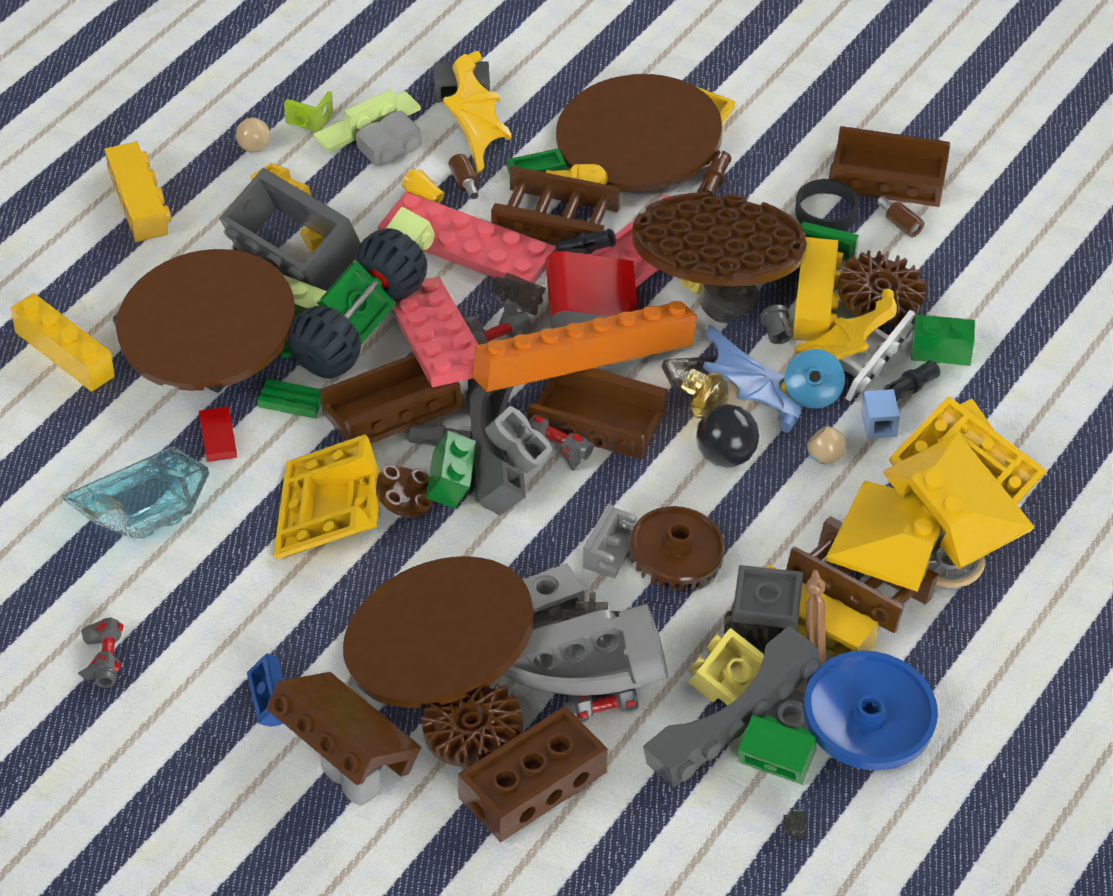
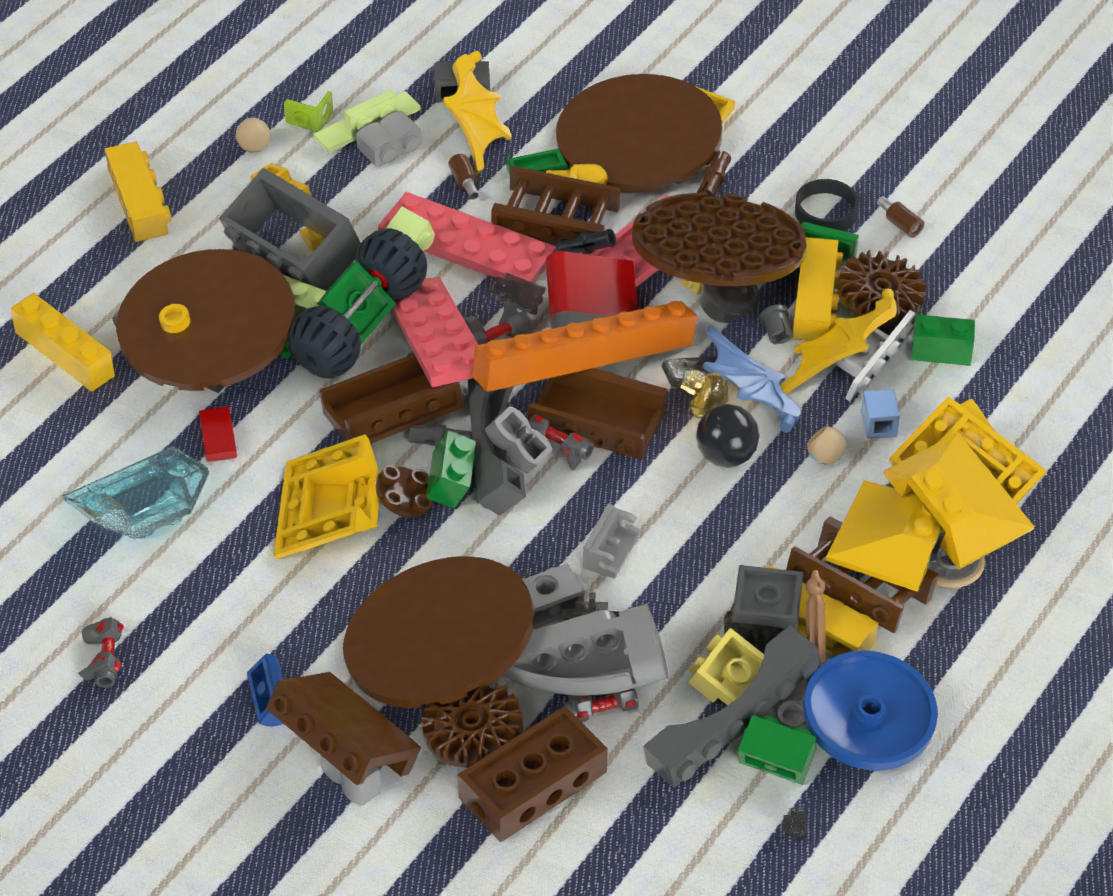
green tile [257,379,322,419] -> none
yellow cone [401,168,445,203] -> none
reddish brown wheel [629,506,725,592] -> none
dark azure dish [785,349,845,409] -> none
reddish brown panel [829,126,950,207] -> none
black pin [884,360,940,401] -> none
none -> yellow tile [159,304,190,333]

